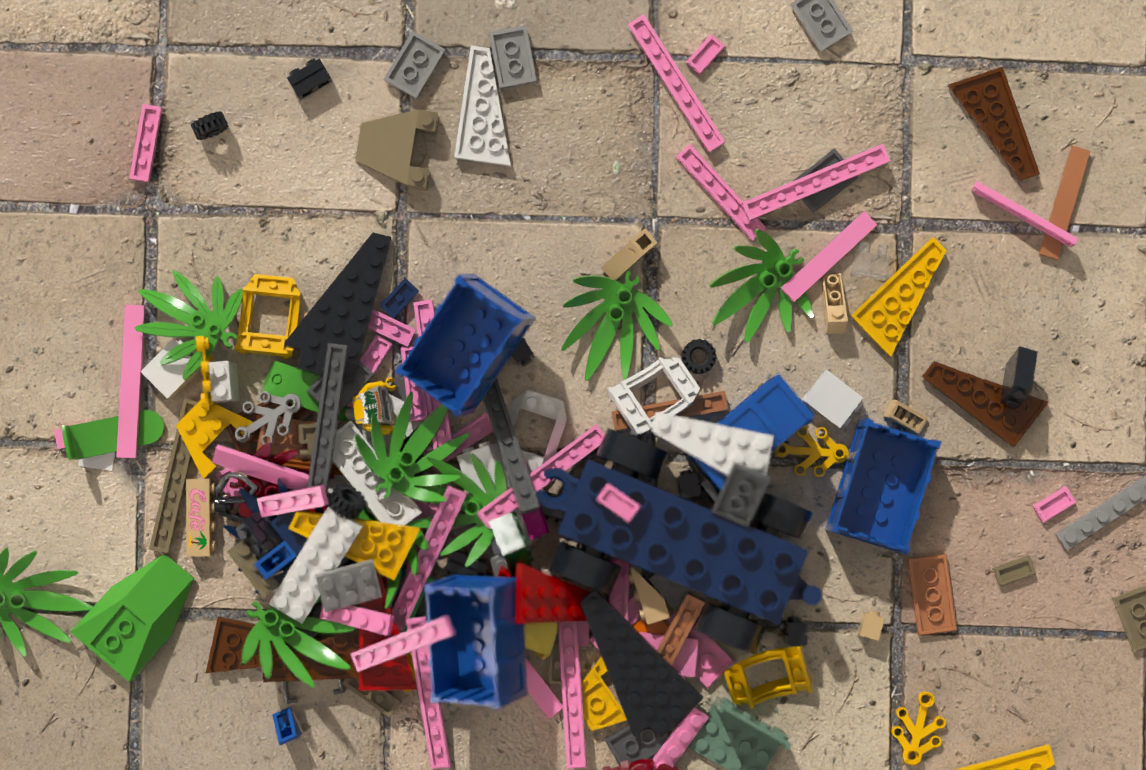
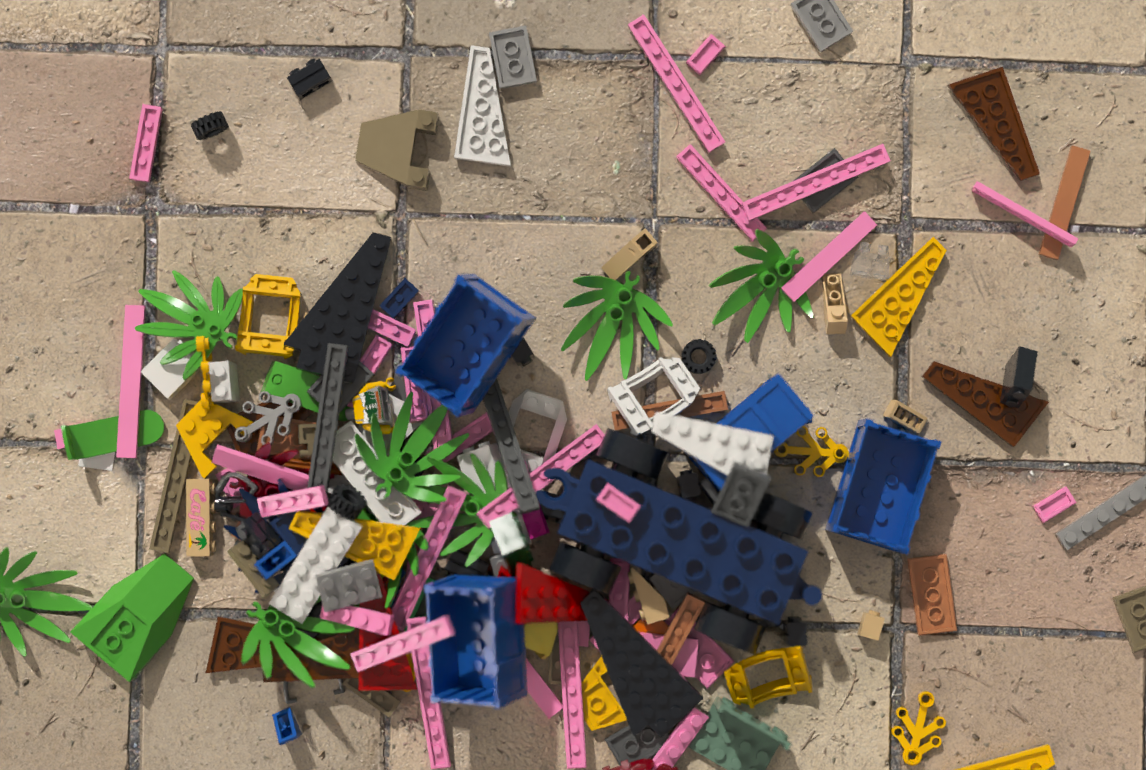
light grey plate [384,30,446,99] -> none
white brick [802,370,863,429] -> none
dark tan tile [992,555,1036,587] -> none

